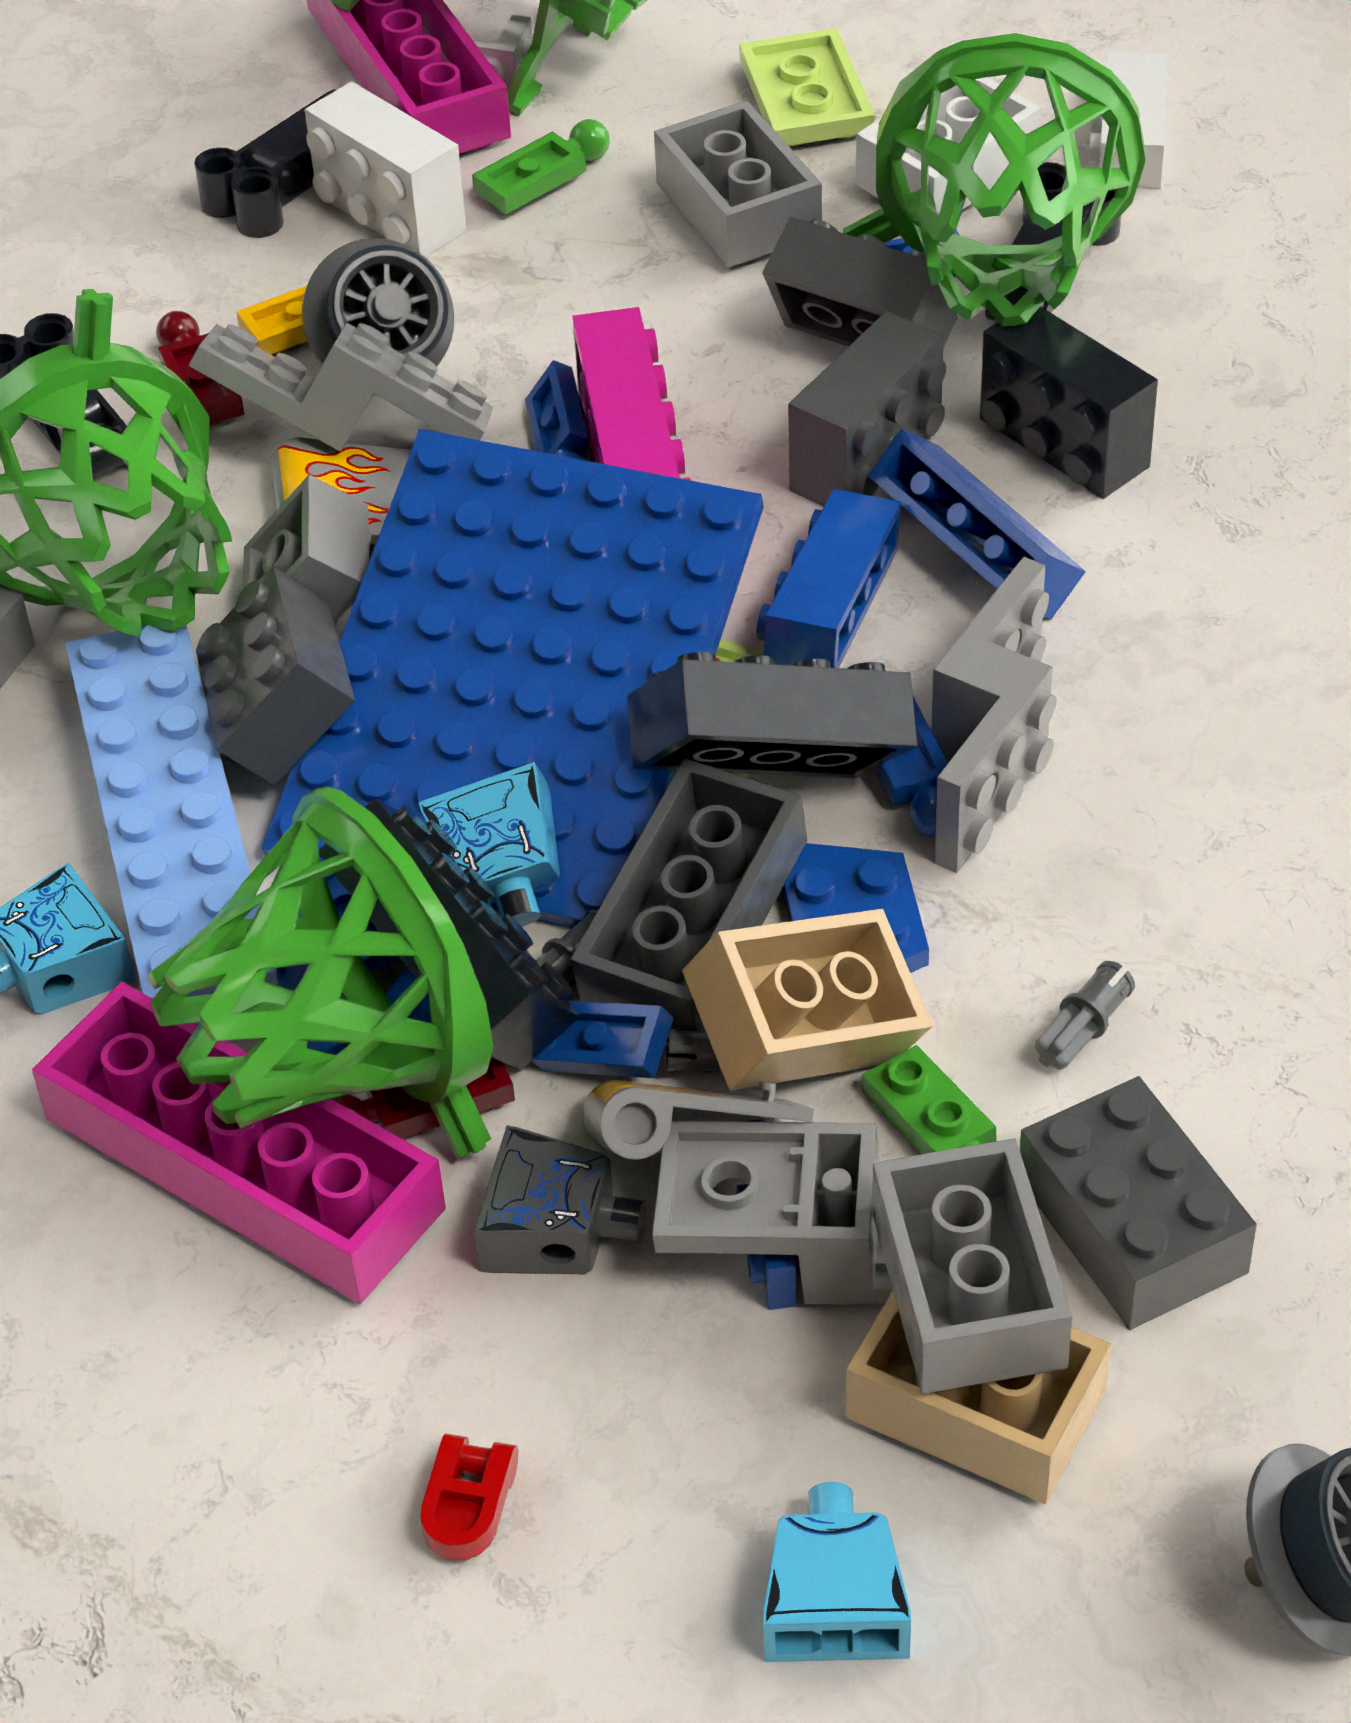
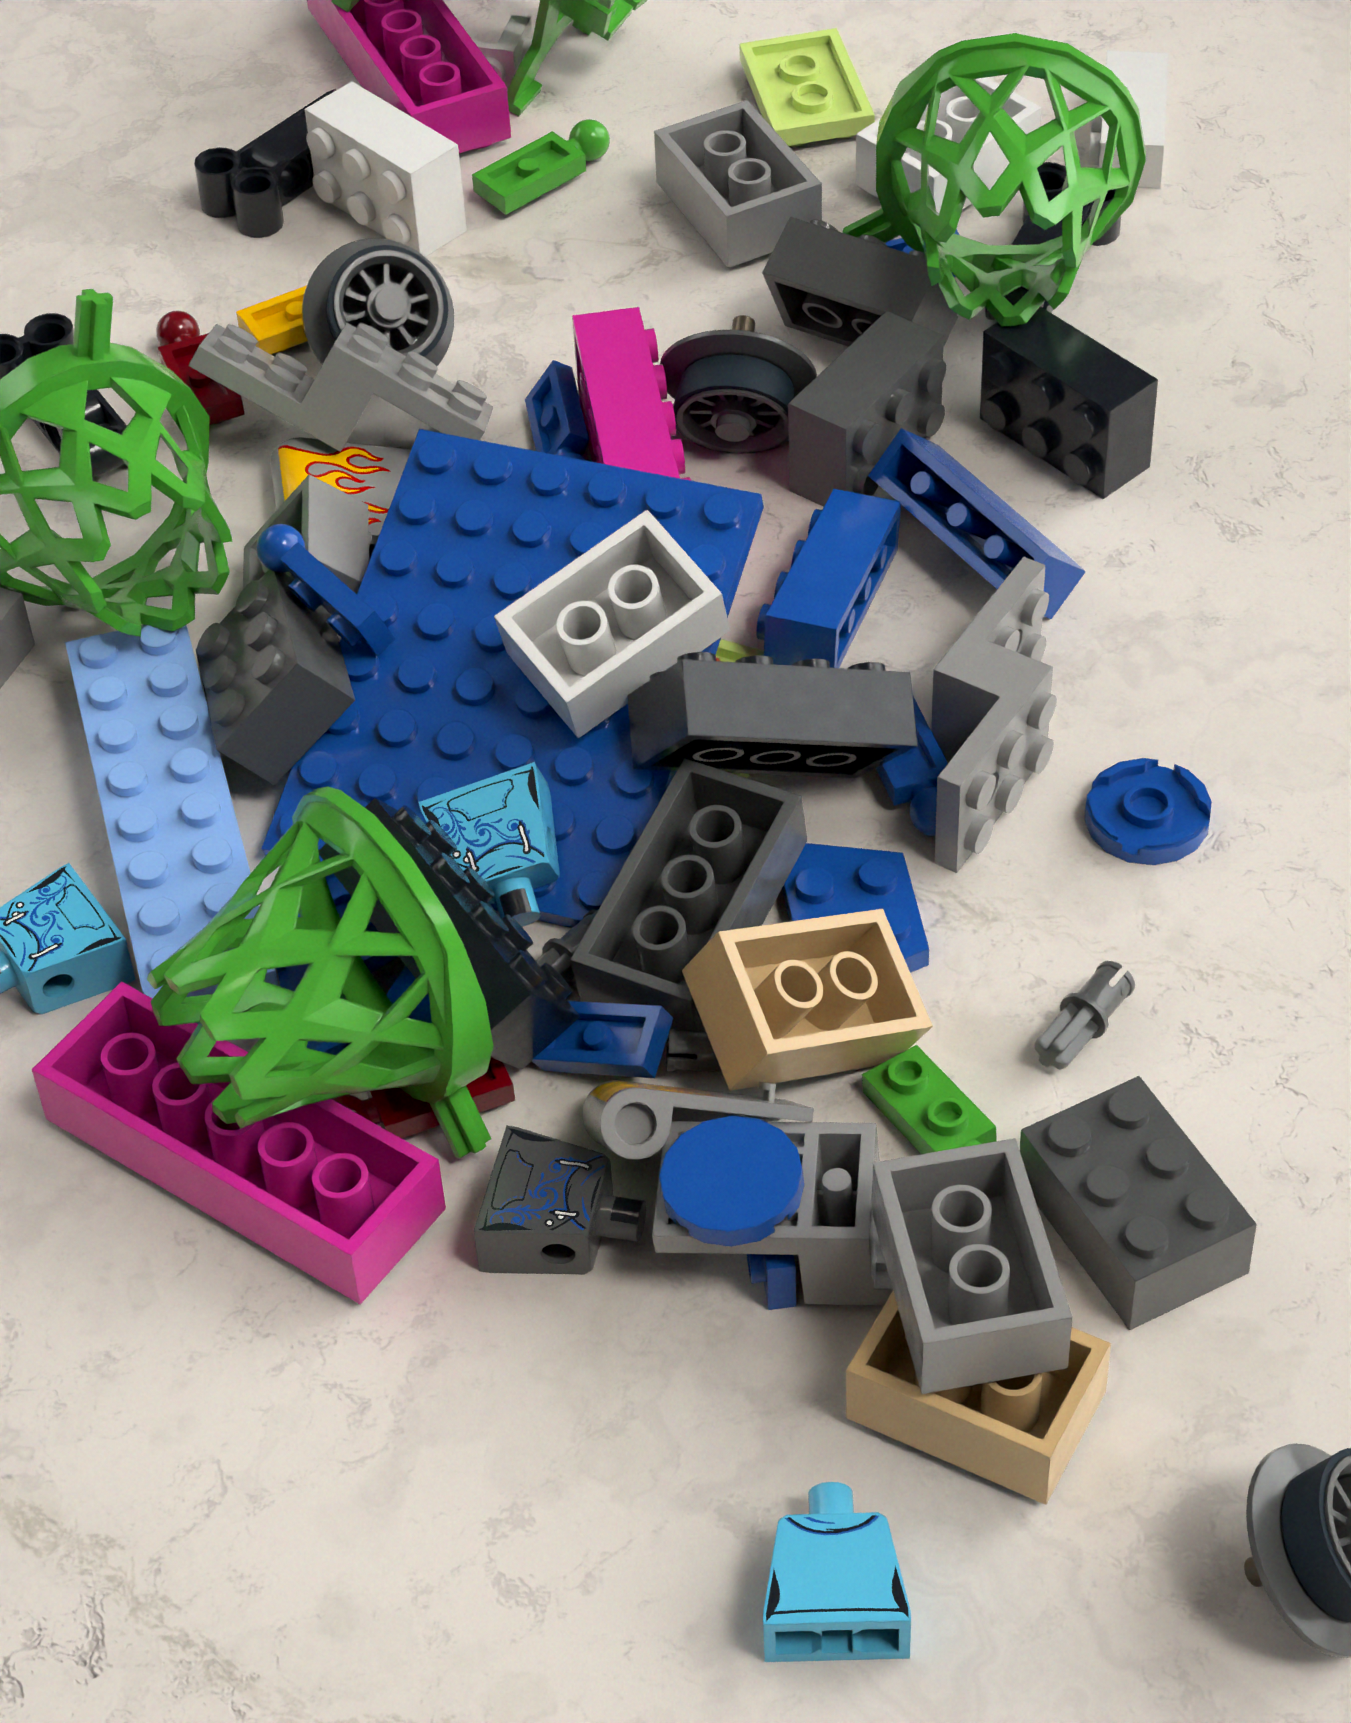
red plate [420,1433,519,1561] -> none
none -> blue plate [256,524,395,656]
none -> white brick [494,510,730,738]
none -> blue tile [659,1116,804,1247]
none -> dark grey piece [660,315,817,453]
none -> blue tile [1084,758,1212,865]

